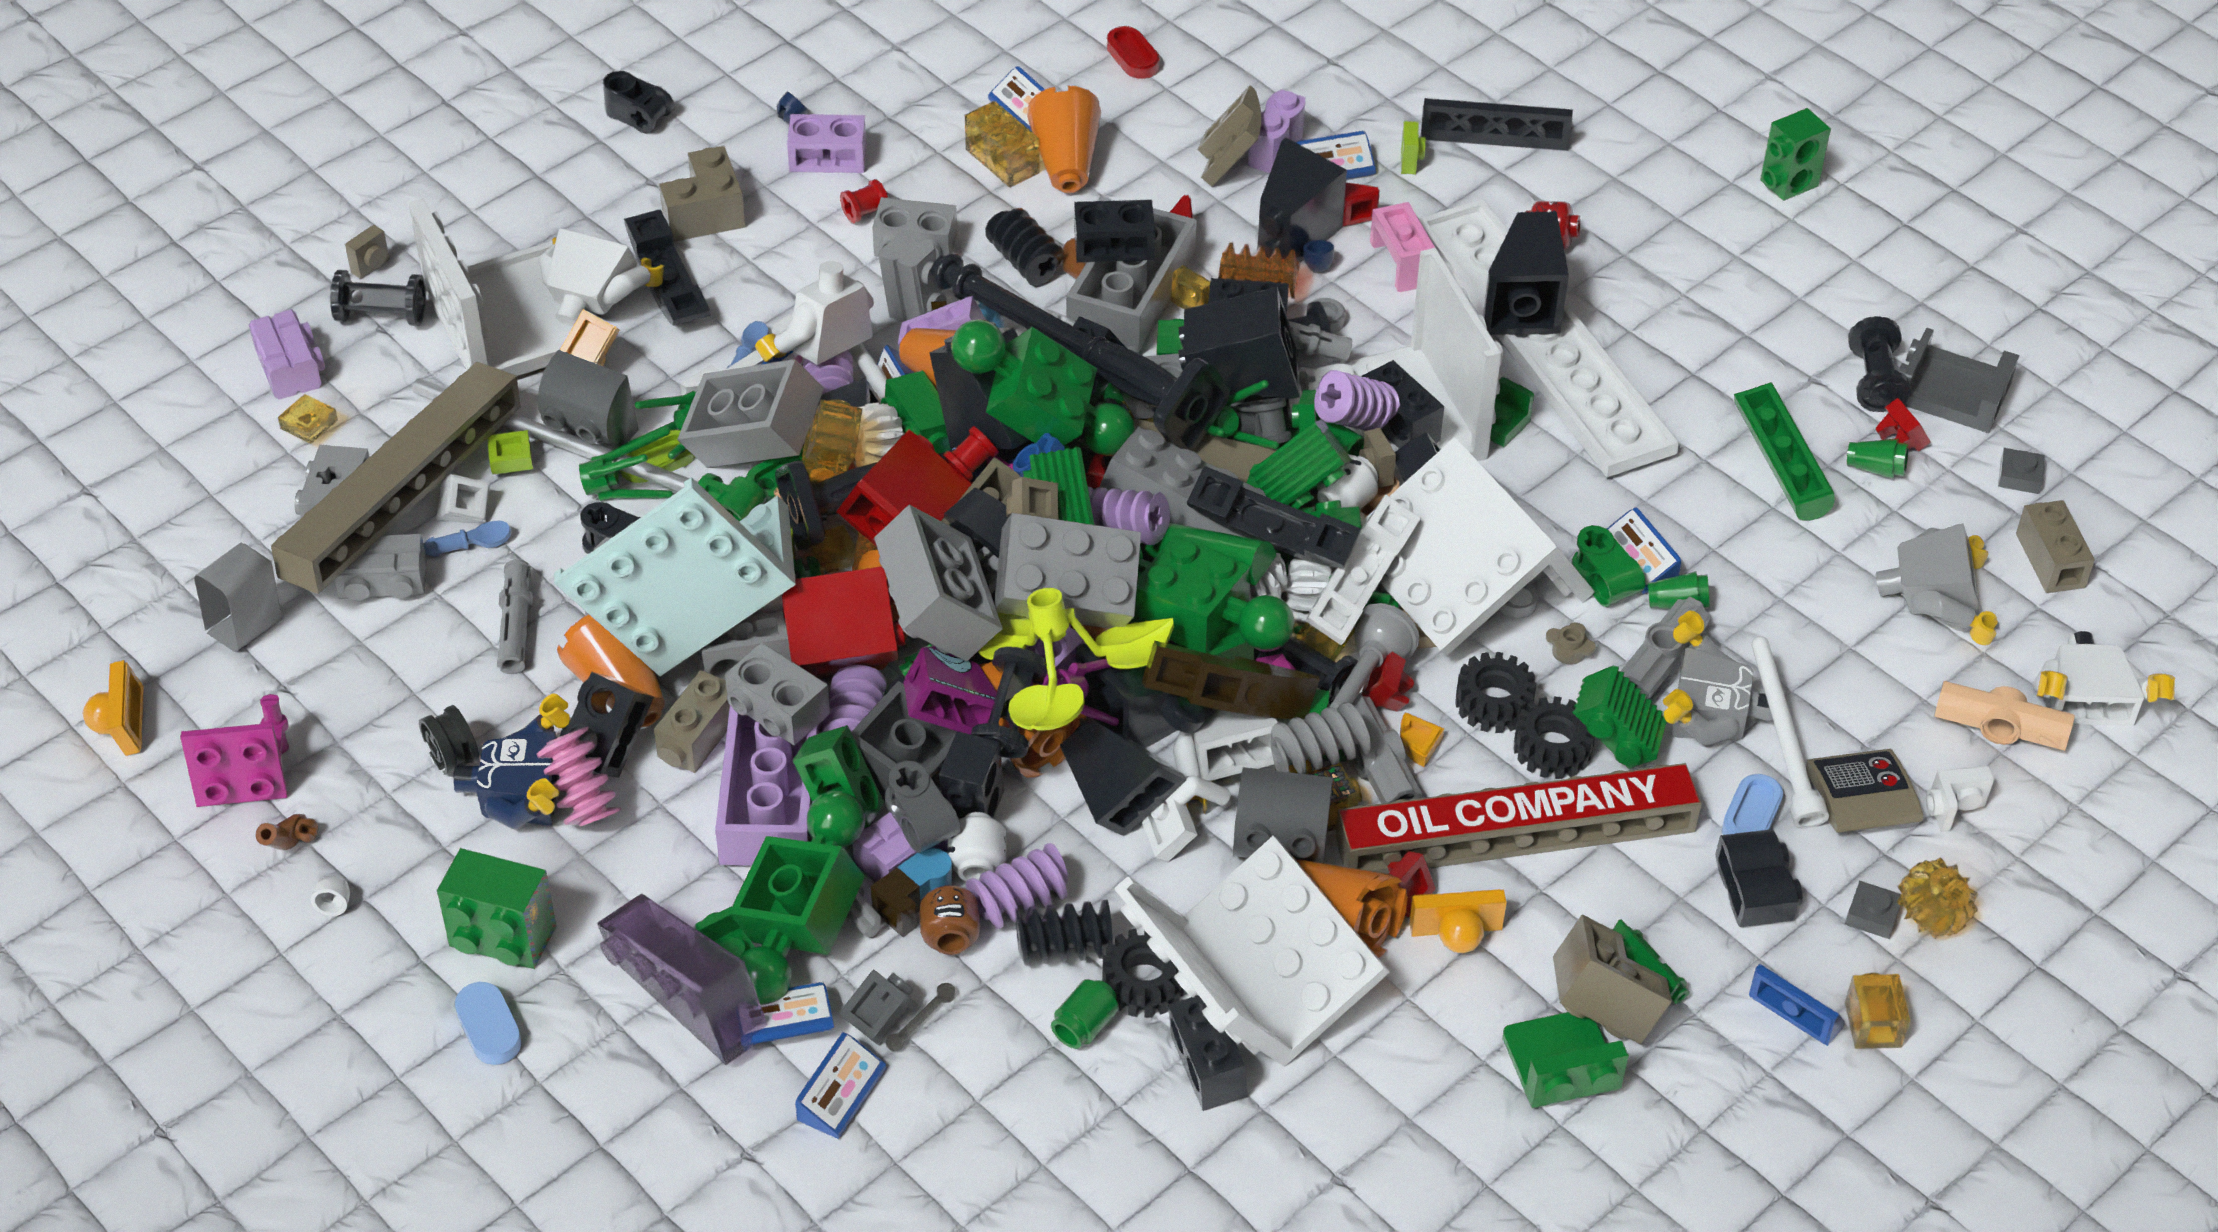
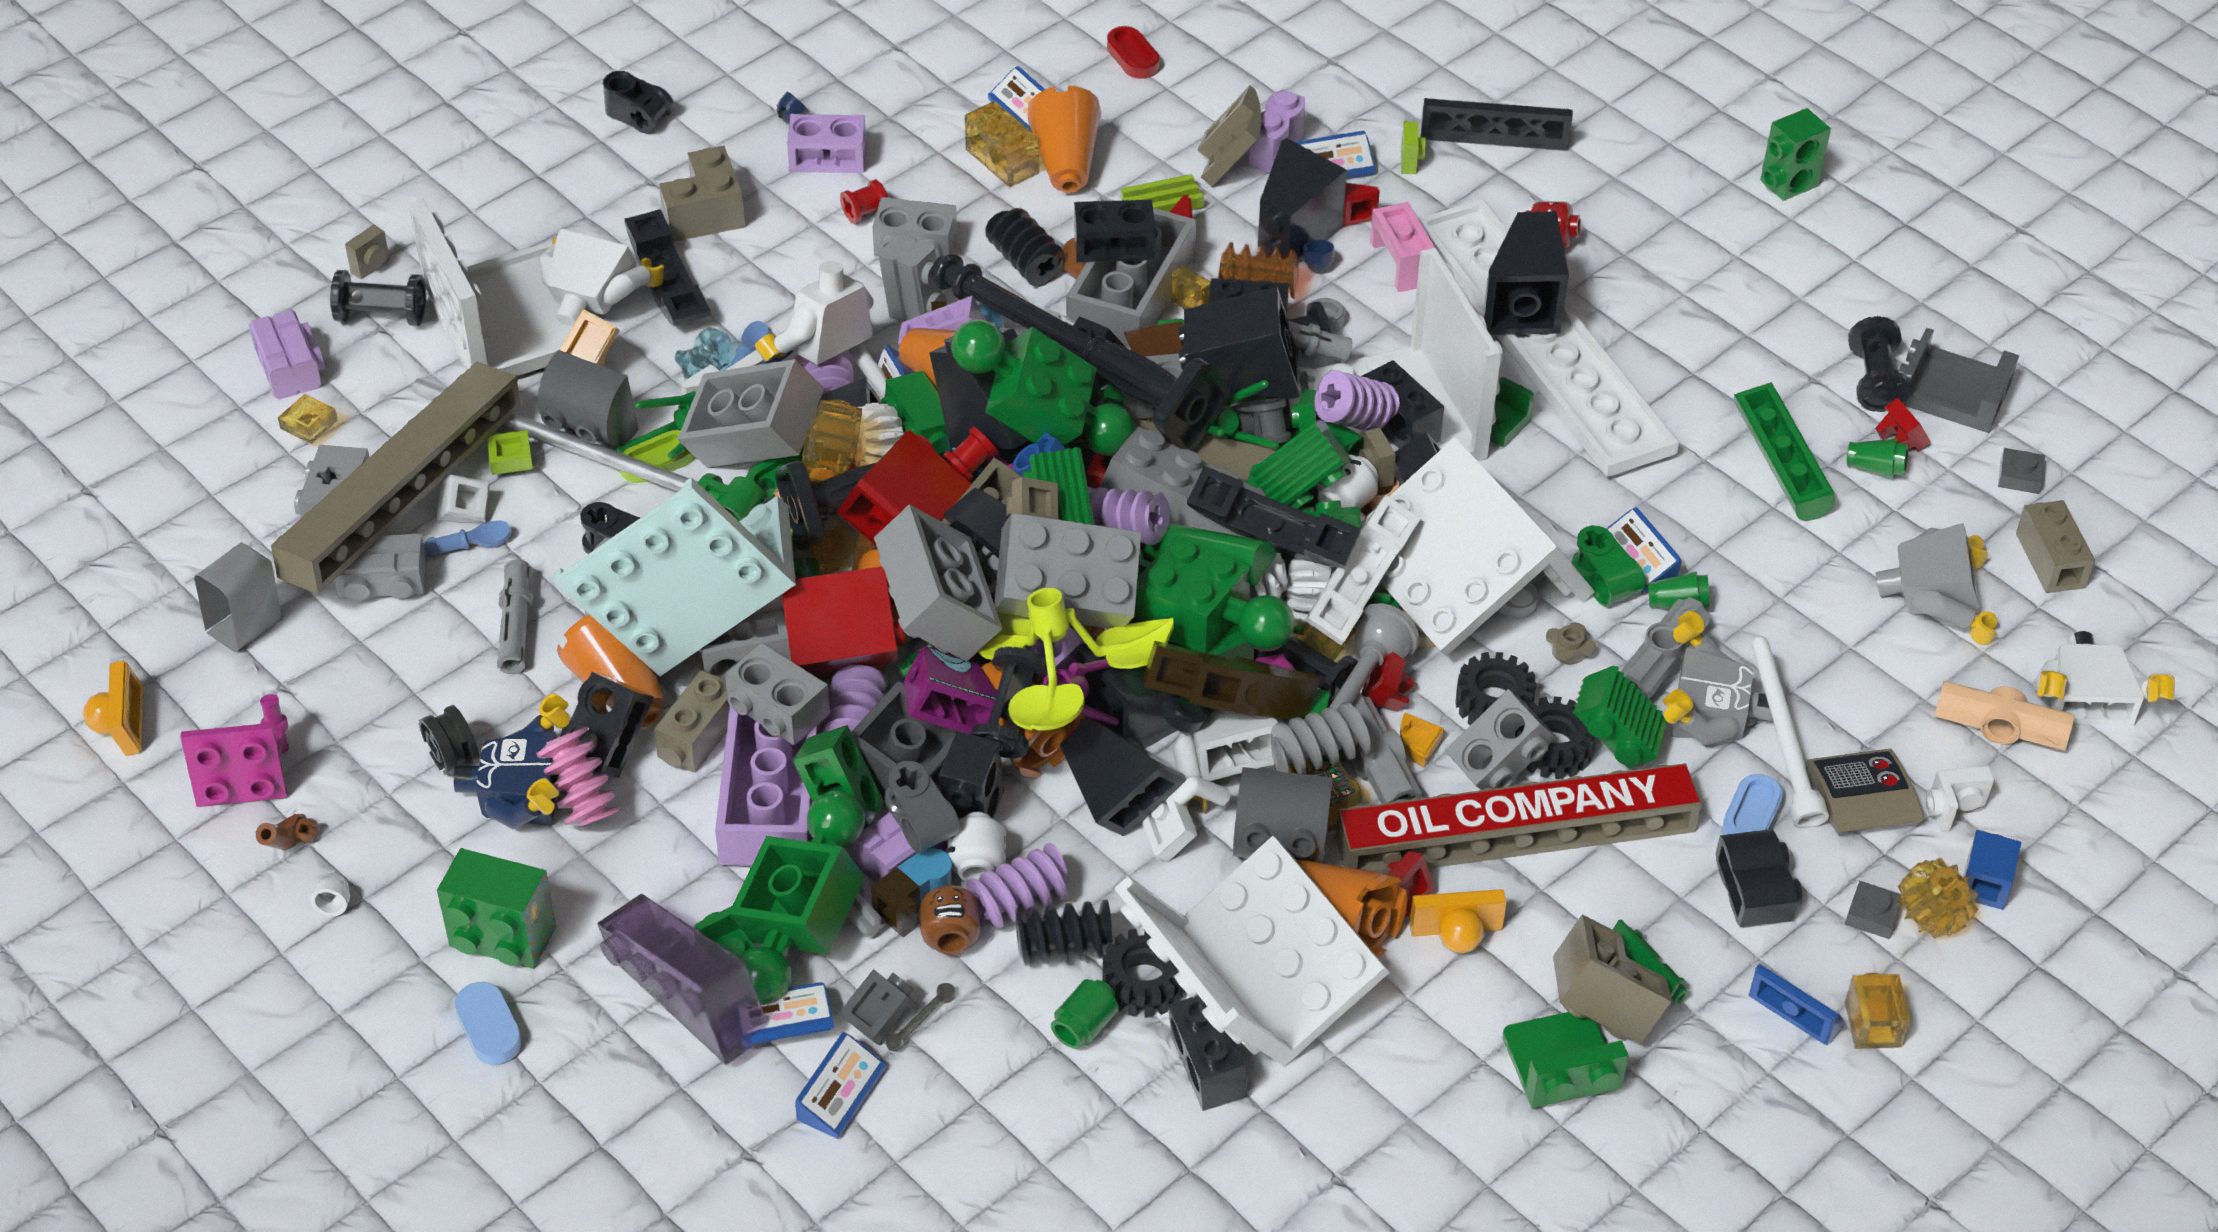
green plant [579,428,674,501] -> none
none -> clear light blue animal [674,327,731,380]
none -> lime tile [1121,174,1204,212]
none -> reddish brown sticker [1123,321,1183,356]
none -> light grey brick [1444,689,1557,790]
none -> blue brick [1958,829,2022,910]

